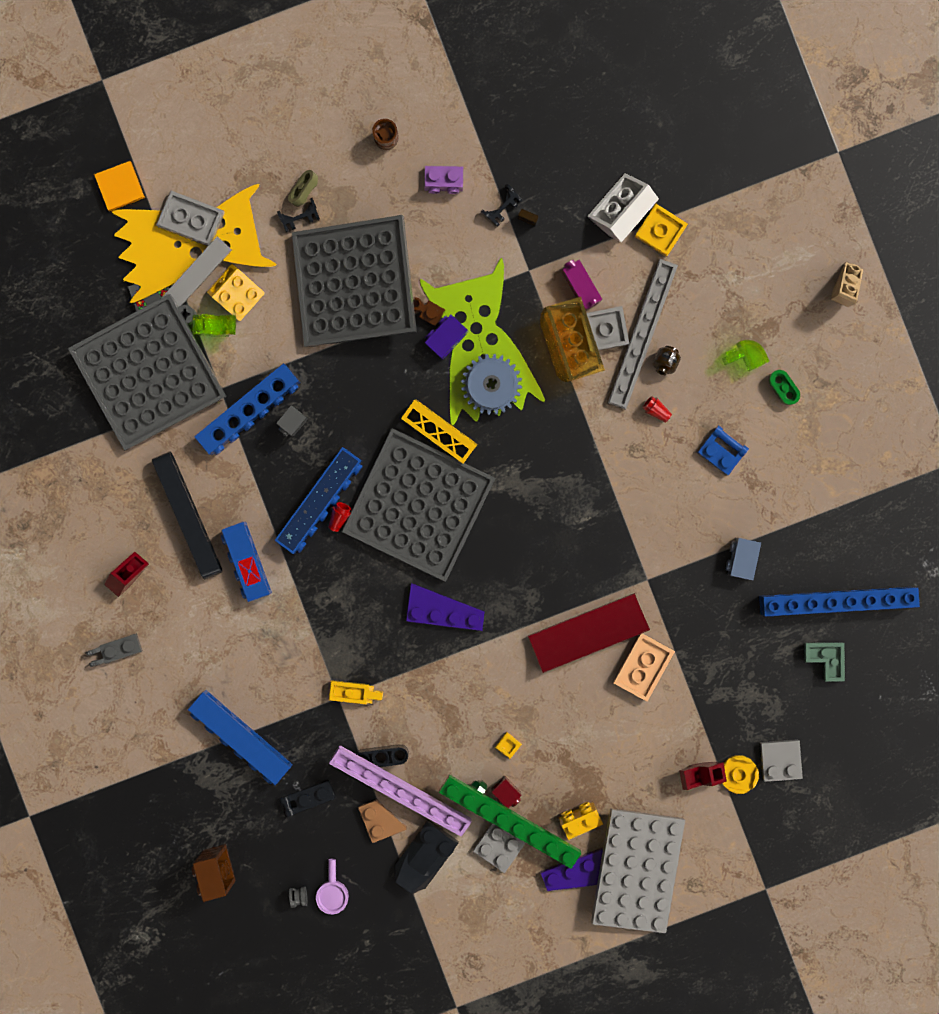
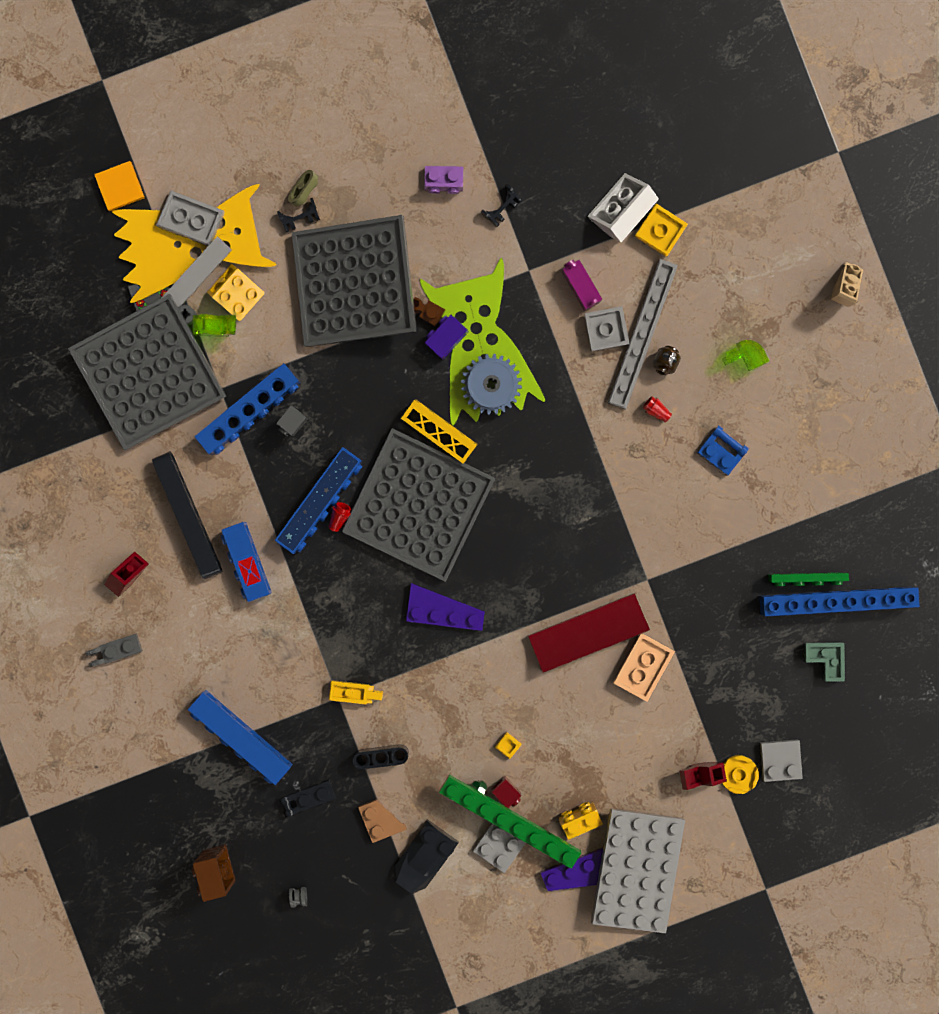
lavender piece [316,859,349,914] -> none
lavender plate [329,745,472,837] -> none
reddish brown wheel [372,119,399,150] -> none
dark brown tile [518,209,538,226] -> none
clear yellow windscreen [540,297,605,382] -> none
sand blue brick [726,537,761,580] -> none
green plate [769,370,800,405] -> none
none -> green plate [768,572,849,586]

